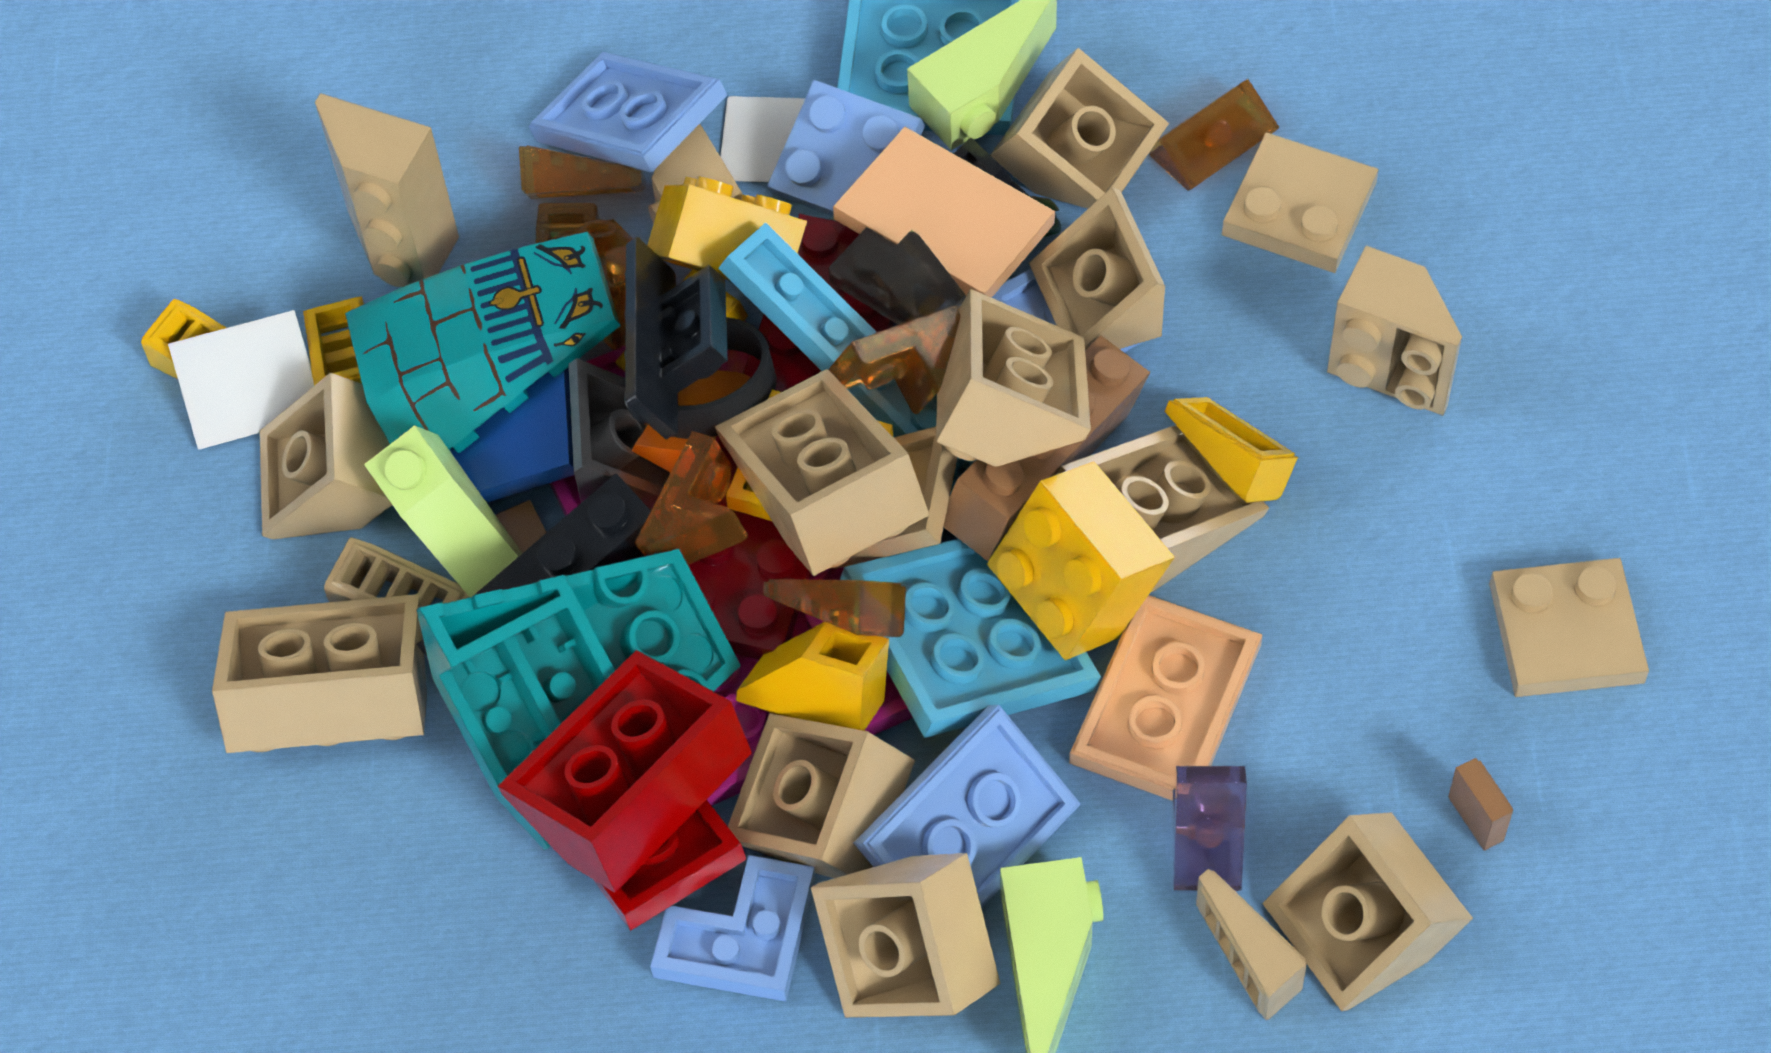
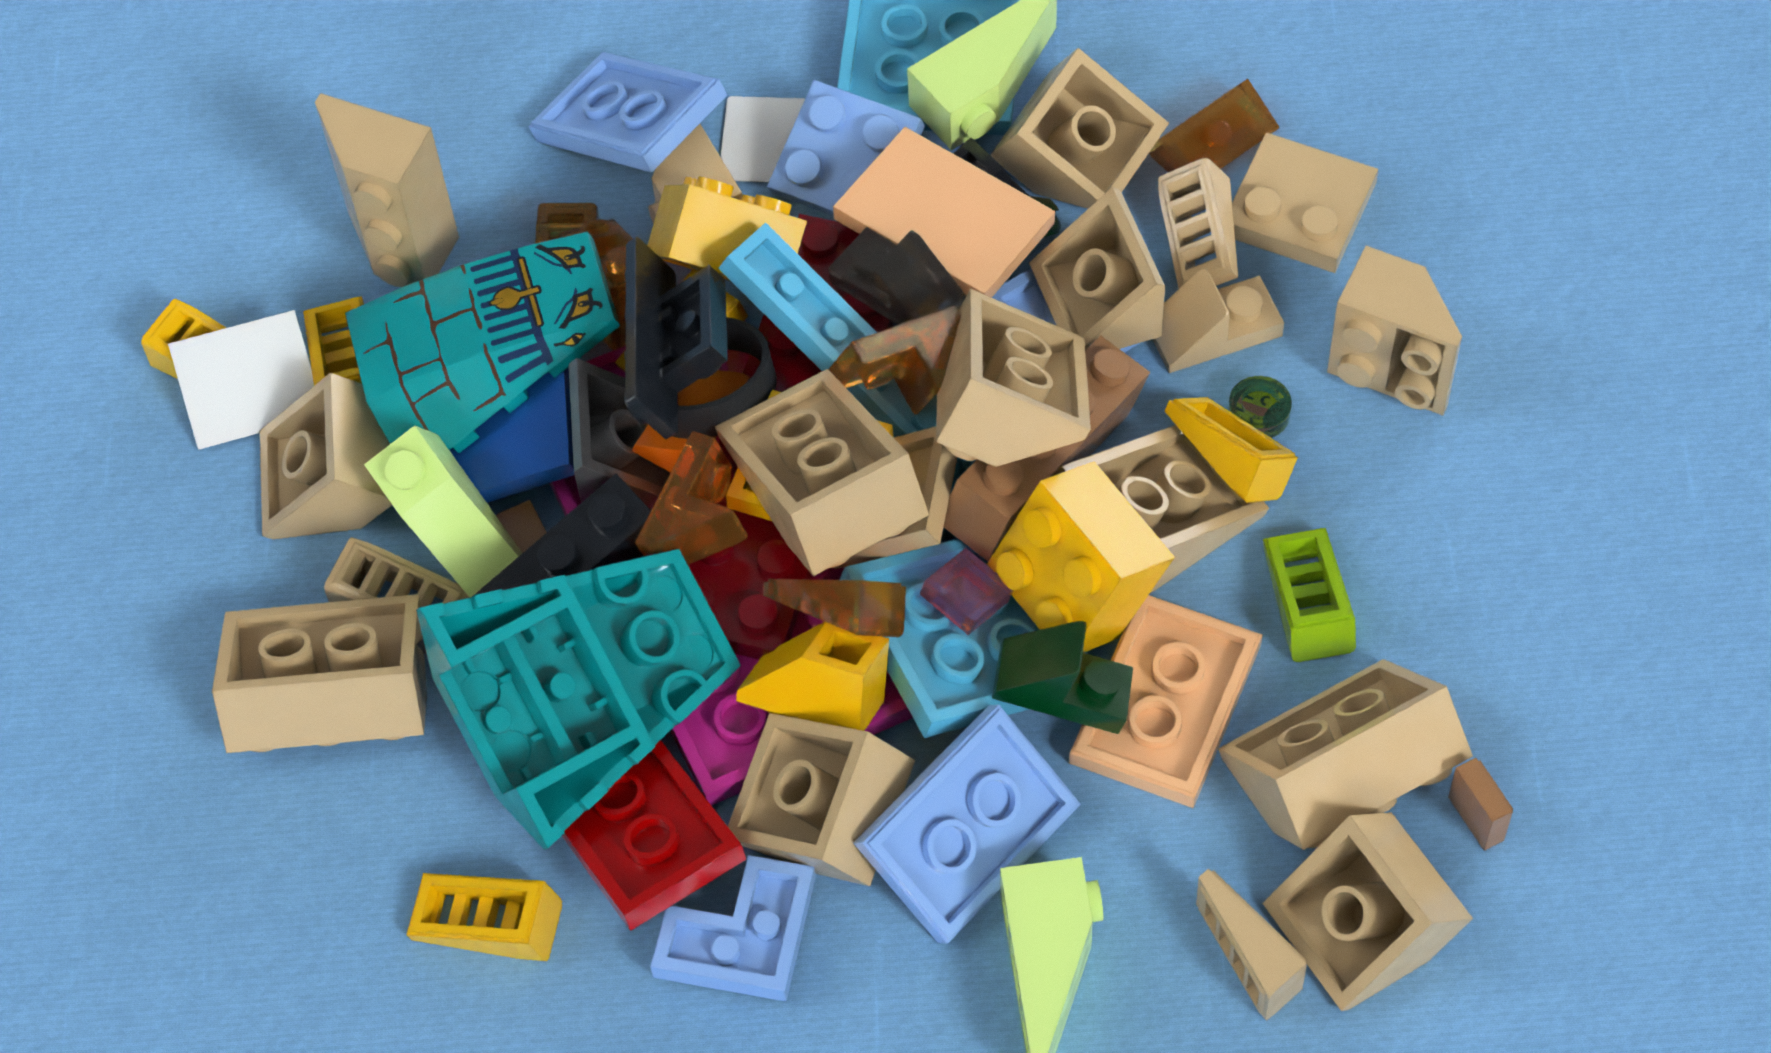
red slope [498,650,752,893] -> none
clear orange slope [519,145,646,199] -> none
tan slope [811,853,1001,1018] -> none
clear purple slope [1172,766,1247,891] -> none
tan plate [1489,558,1649,697] -> none
none -> yellow slope [406,873,562,961]
none -> clear pink tile [920,548,1014,635]
none -> dark green slope [992,621,1133,734]
none -> tan slope [1152,268,1284,373]
none -> tan slope [1158,158,1238,288]
none -> tan slope [1218,659,1473,850]
none -> clear green tile [1228,376,1292,438]
none -> lime slope [1263,528,1356,662]

